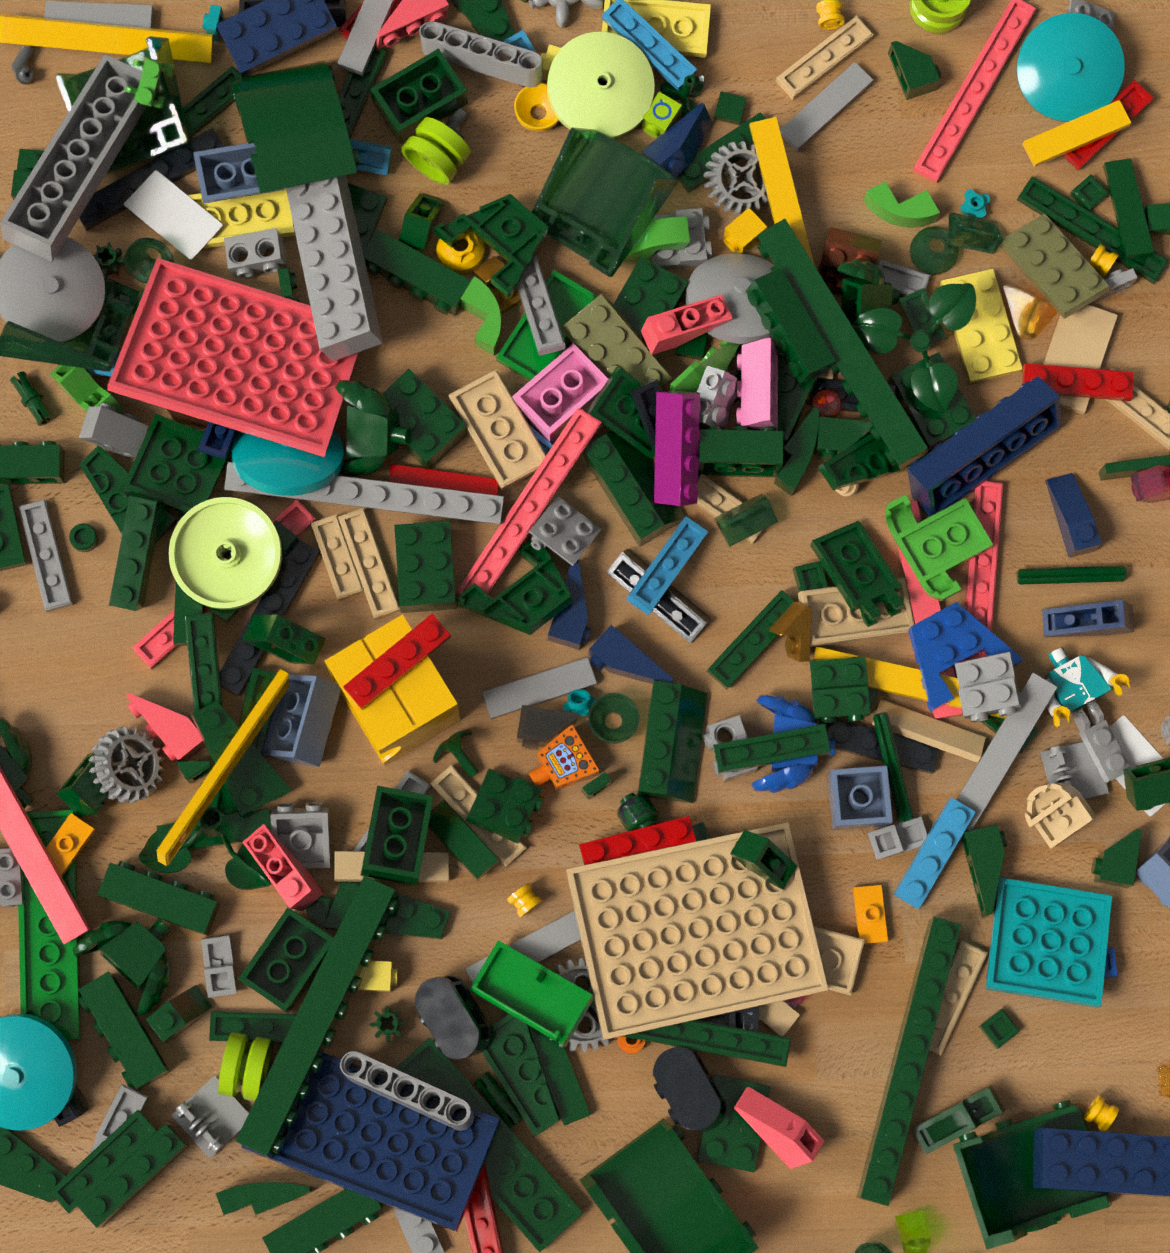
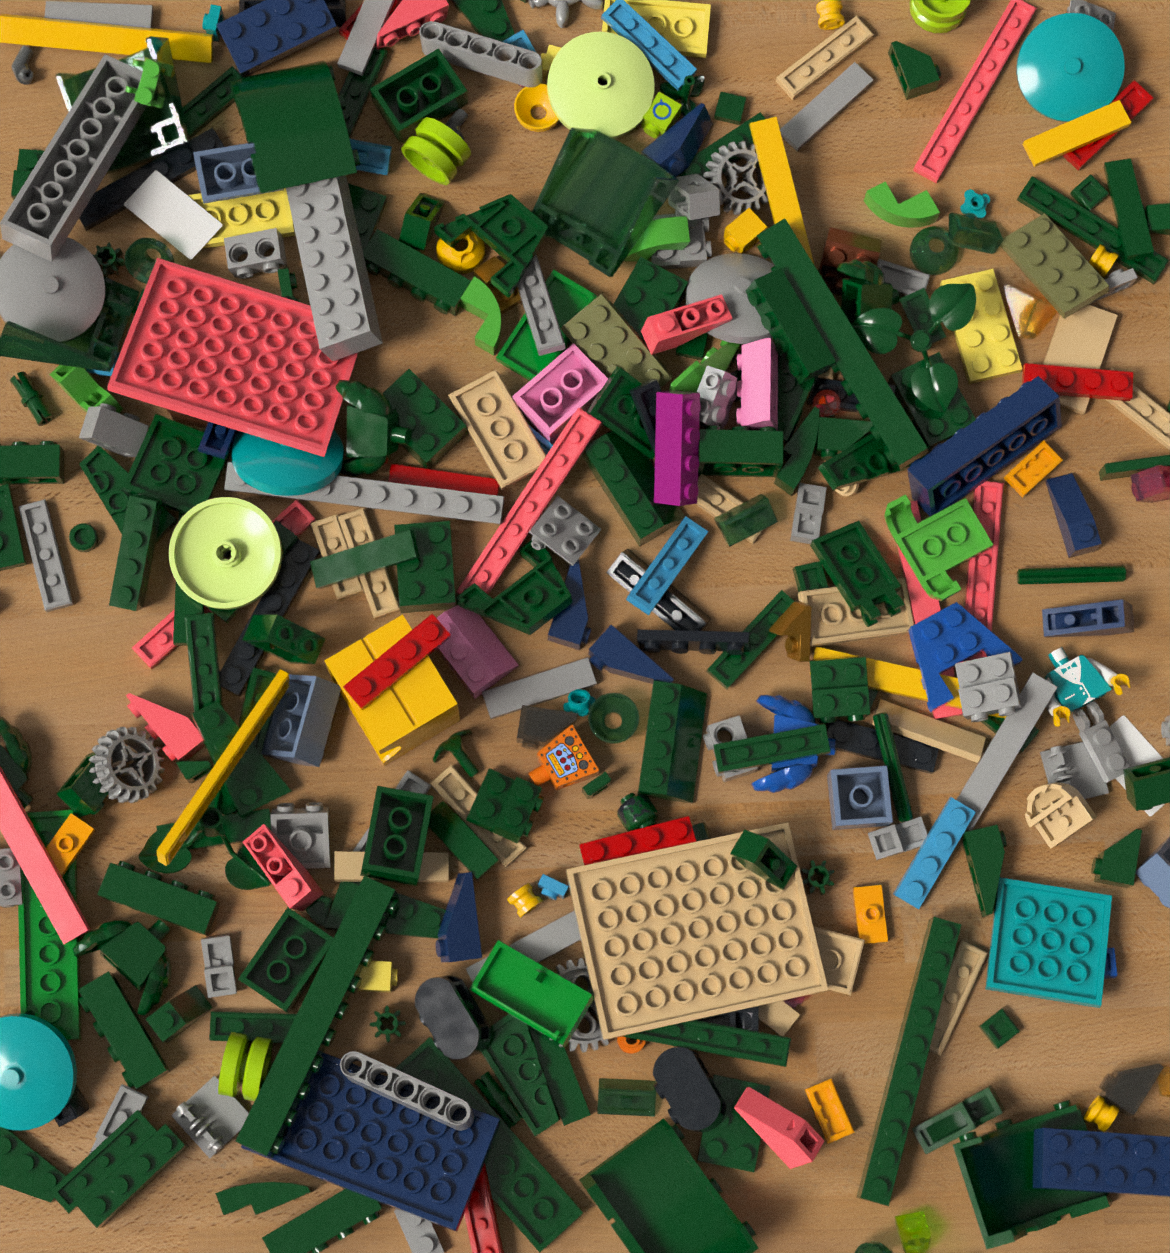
none -> dark green tile [310,530,420,589]
none -> dark blue slope [435,872,482,962]
none -> bright pink slope [436,605,519,700]
none -> dark azure plate [538,874,569,901]
none -> clear green slope [597,1078,656,1117]
none -> black plate [637,629,752,655]
none -> light grey brick [668,174,722,220]
none -> light grey slope [790,483,827,544]
none -> dark green gear [800,860,835,895]
none -> light orange plate [805,1078,855,1144]
none -> light orange plate [1004,441,1063,498]
none -> clear smoke slope [1099,1064,1164,1116]

